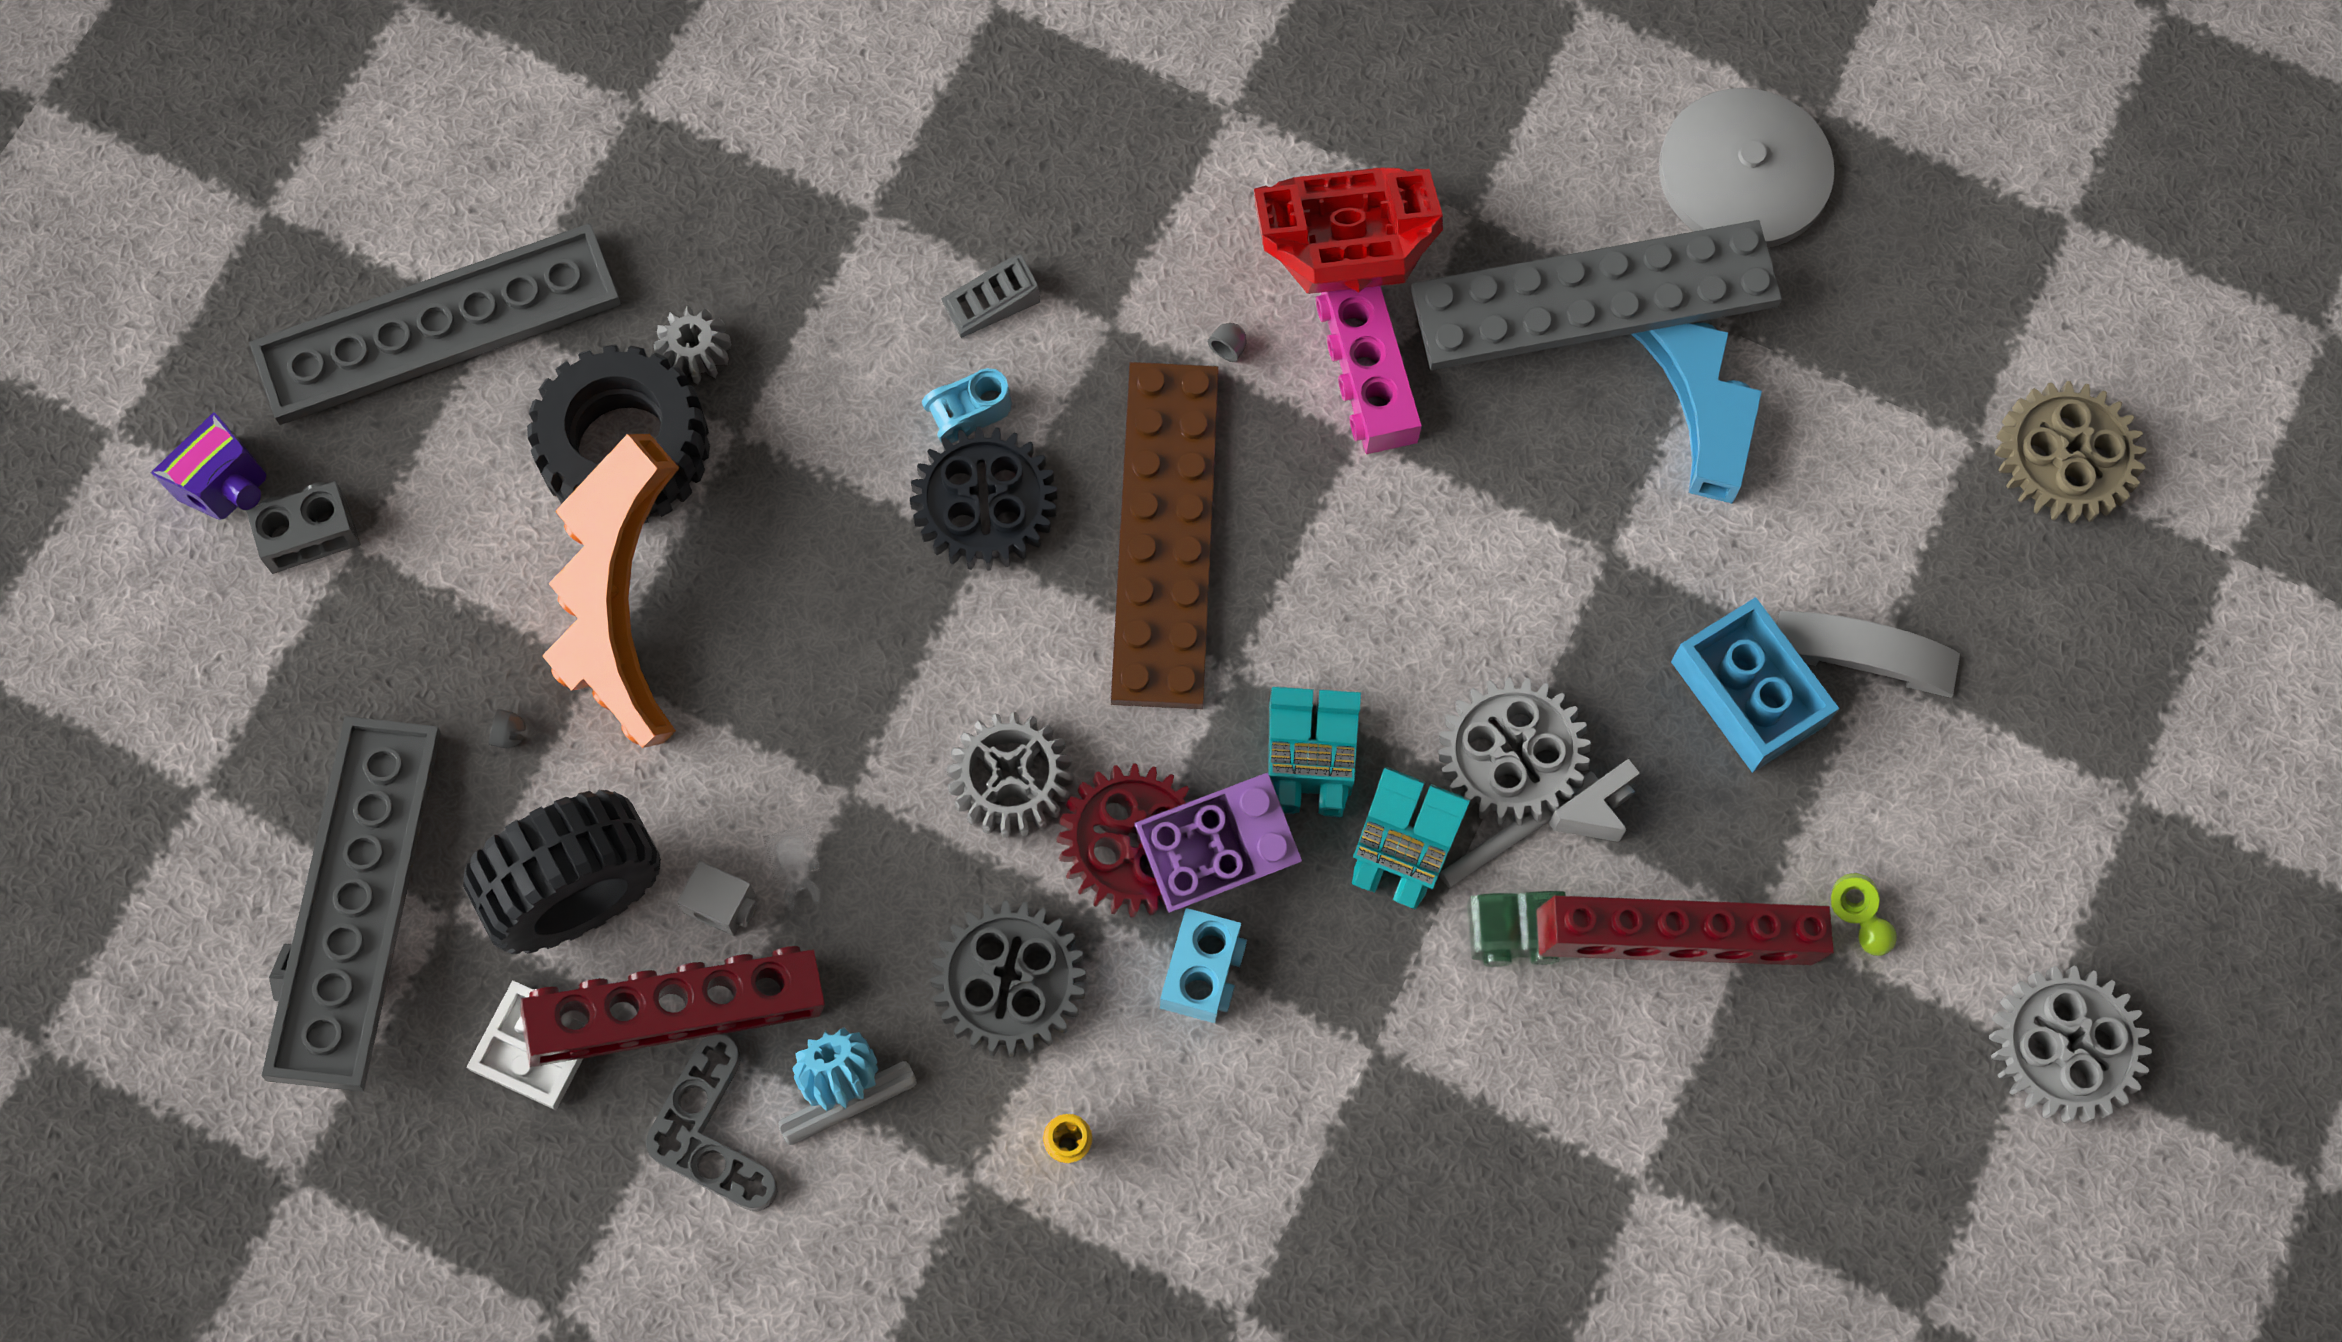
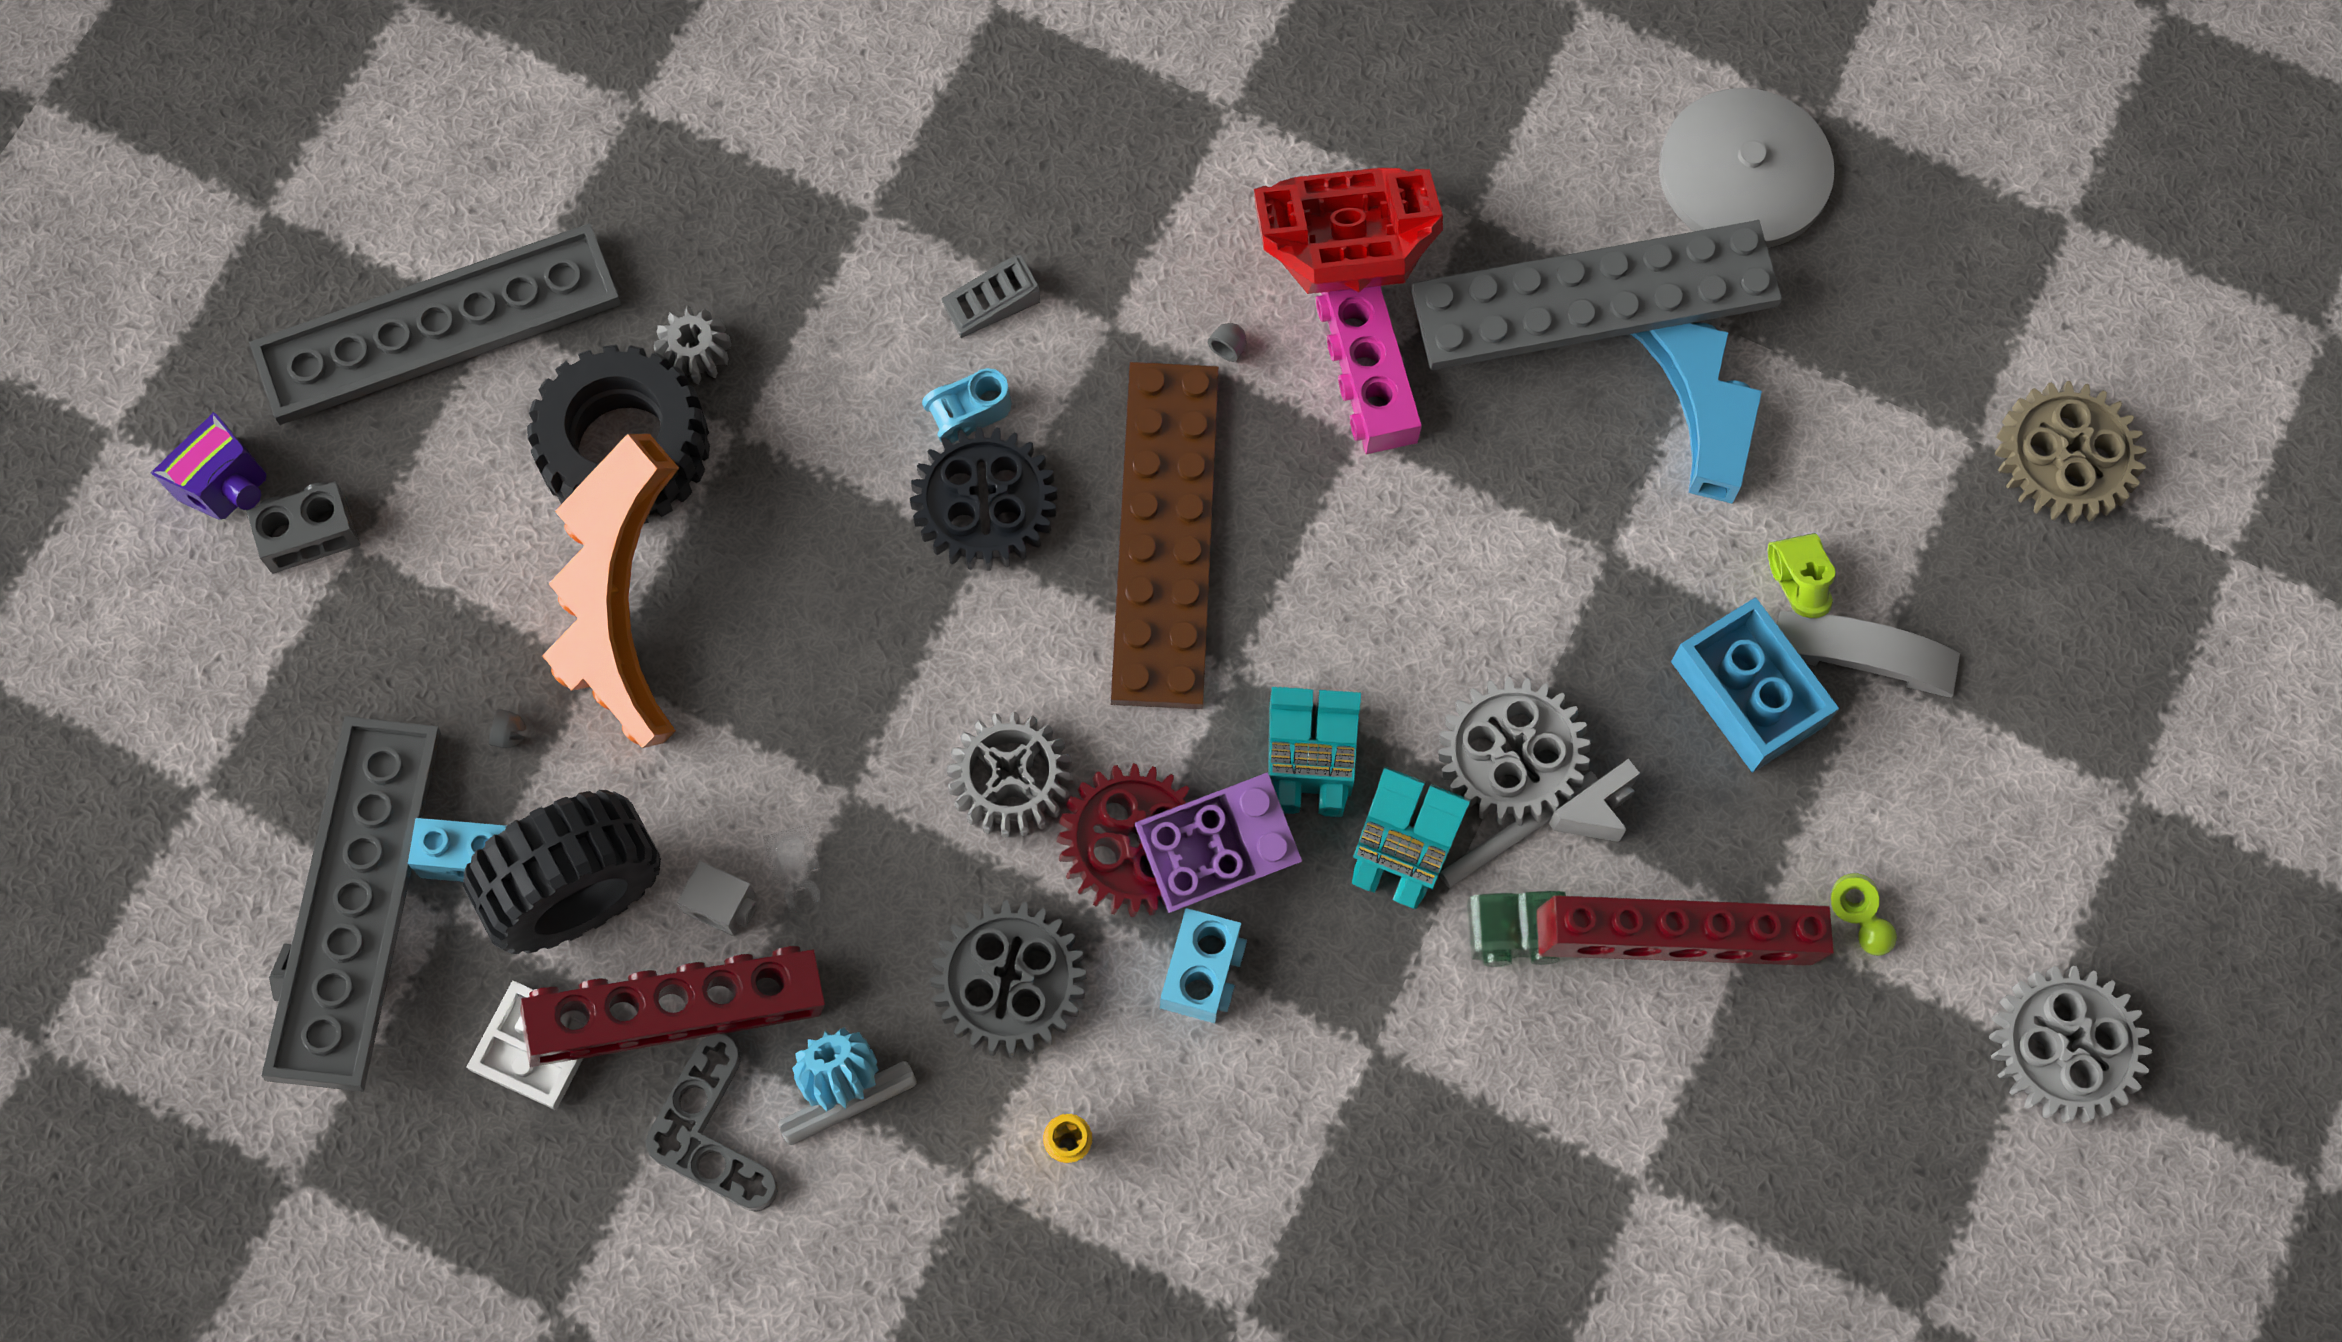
none -> medium azure brick [408,818,506,882]
none -> lime piece [1768,533,1836,618]

